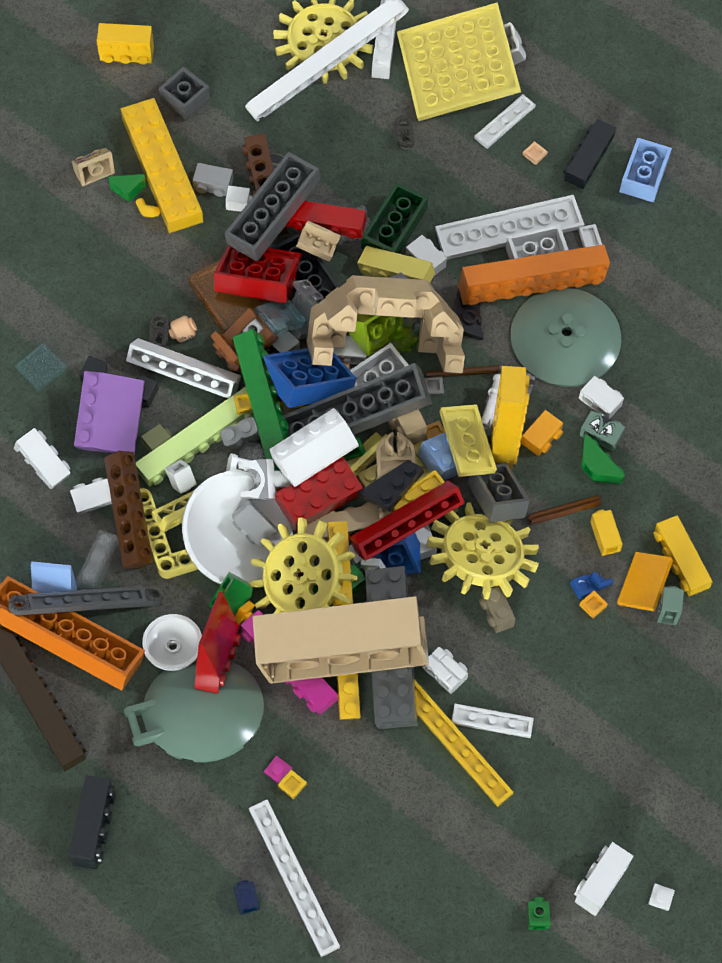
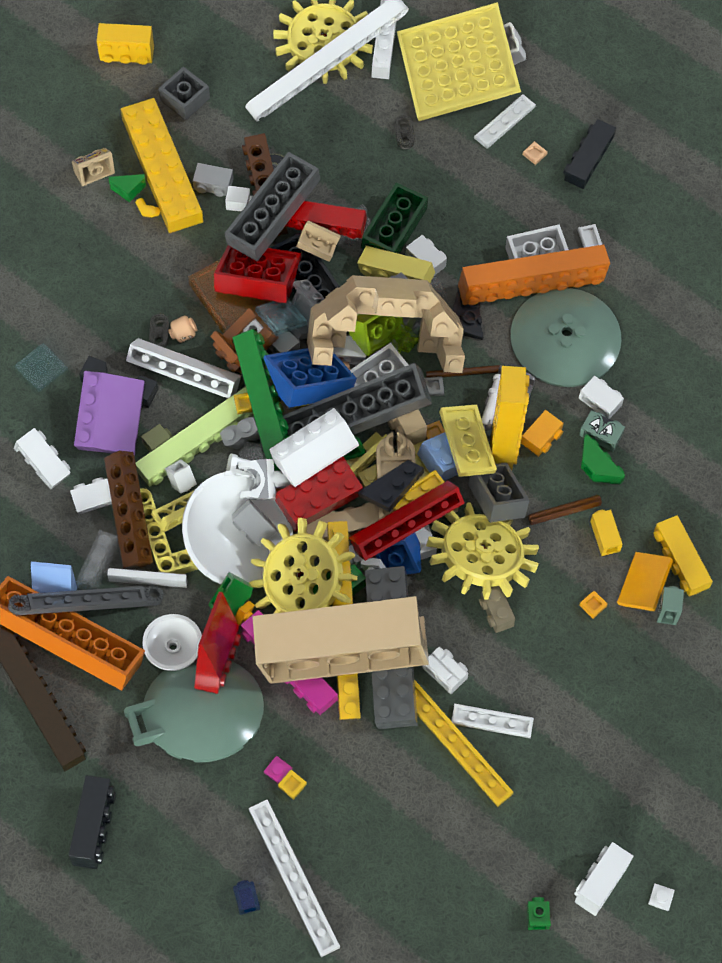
white plate [435,195,584,260] -> none
blue slope [570,572,614,599] -> none
light blue brick [619,138,672,203] -> none
none -> white tile [107,568,188,588]

